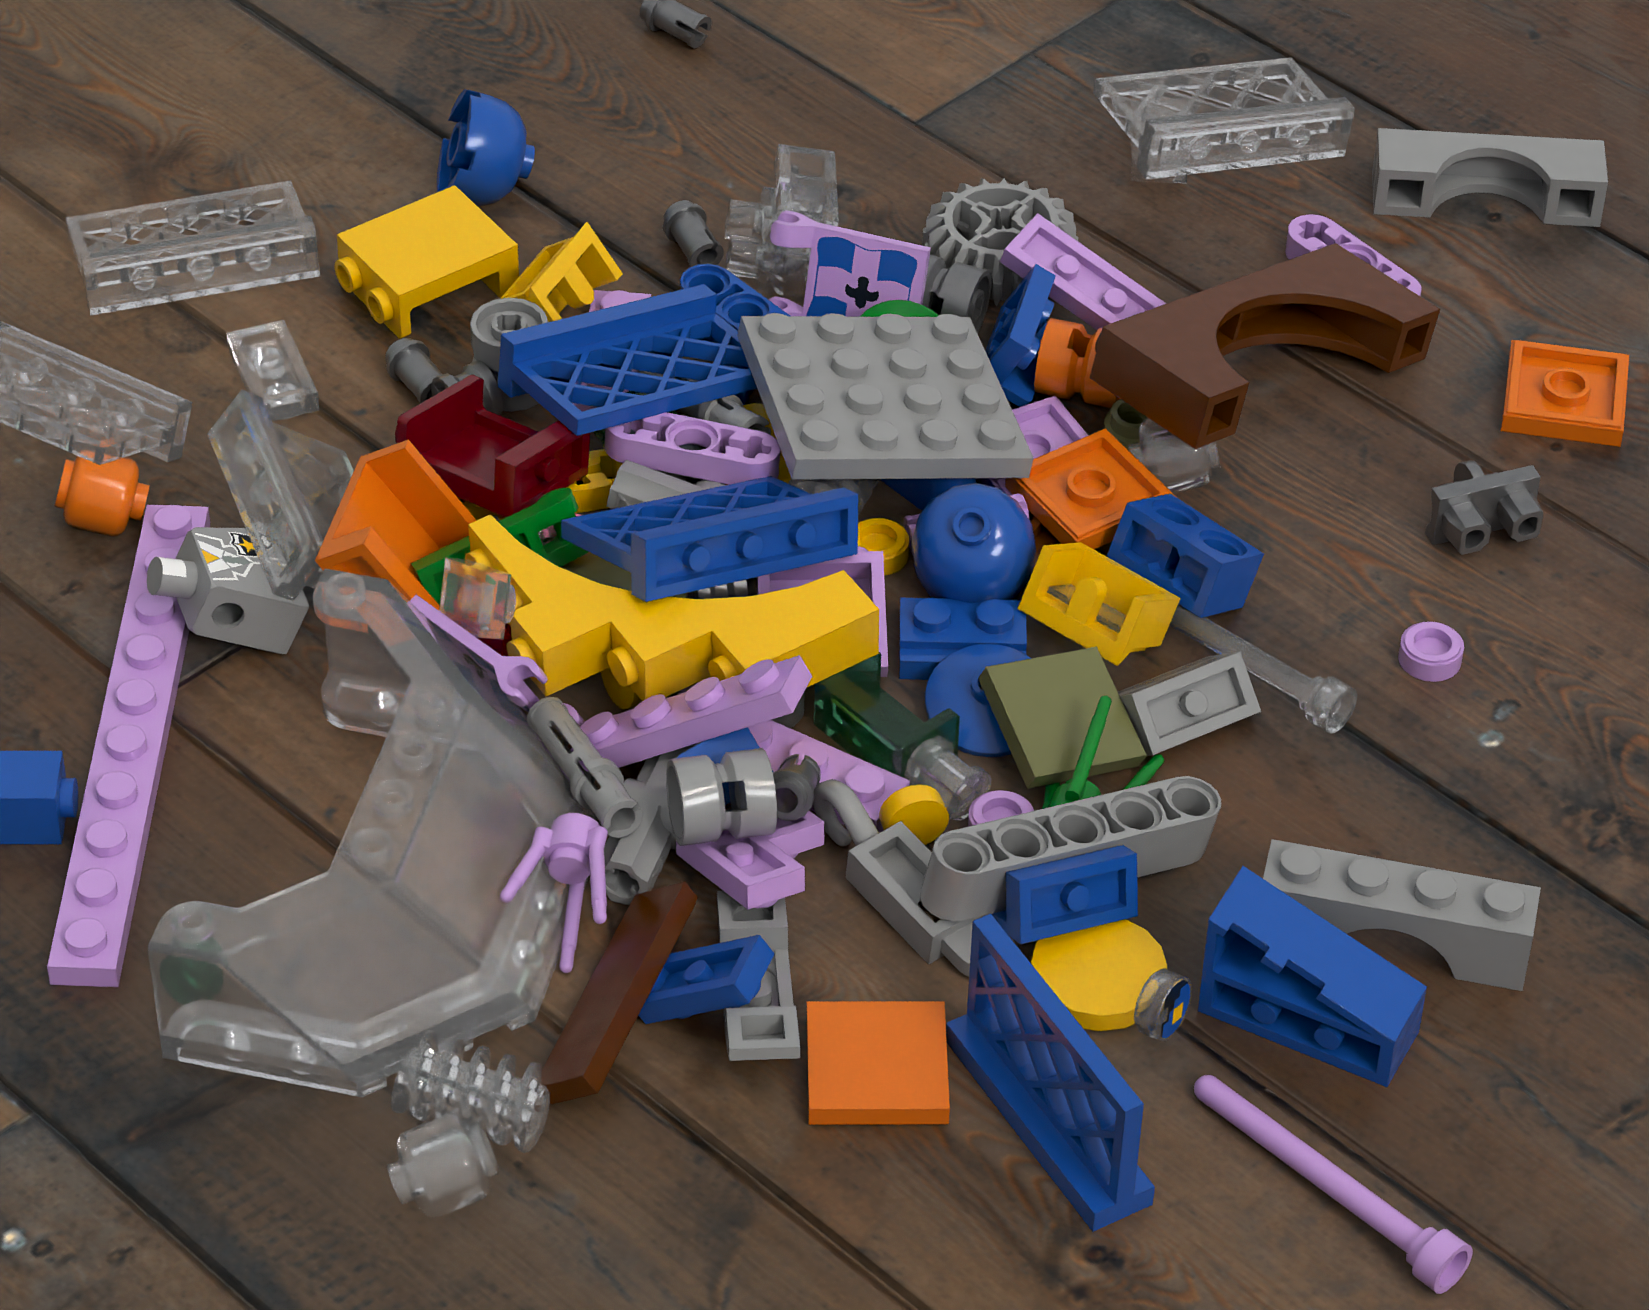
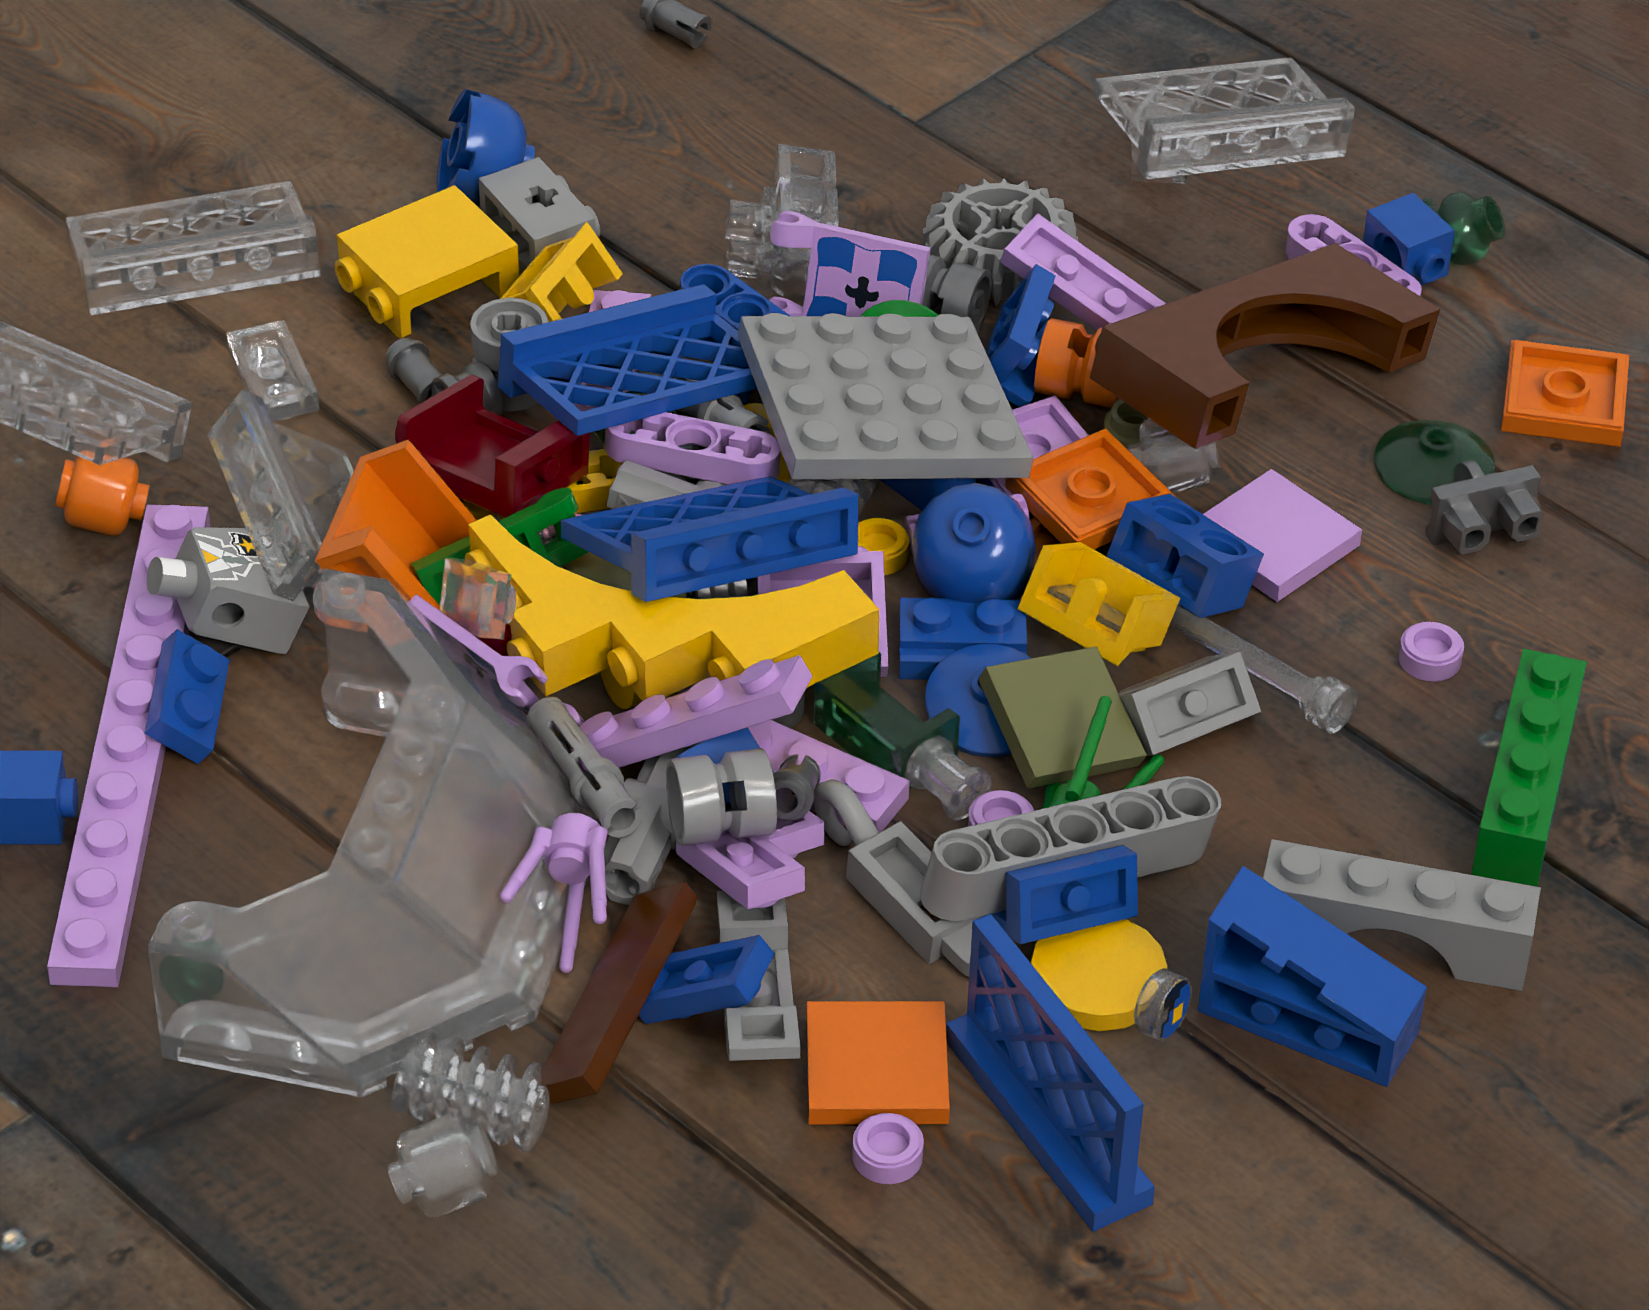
flat silver pin [663,200,724,267] -> none
yellow tile [879,785,949,845] -> none
lavender piece [1194,1075,1473,1294] -> none
light grey arch [1372,128,1608,227] -> none
none -> blue plate [144,629,230,764]
none -> light grey brick [479,157,600,271]
none -> lavender tile [852,1113,924,1184]
none -> lavender tile [1203,469,1362,602]
none -> blue brick [1363,193,1455,285]
none -> clear green dish [1374,420,1495,505]
none -> clear green animal [1422,192,1505,265]
none -> green brick [1471,648,1587,887]

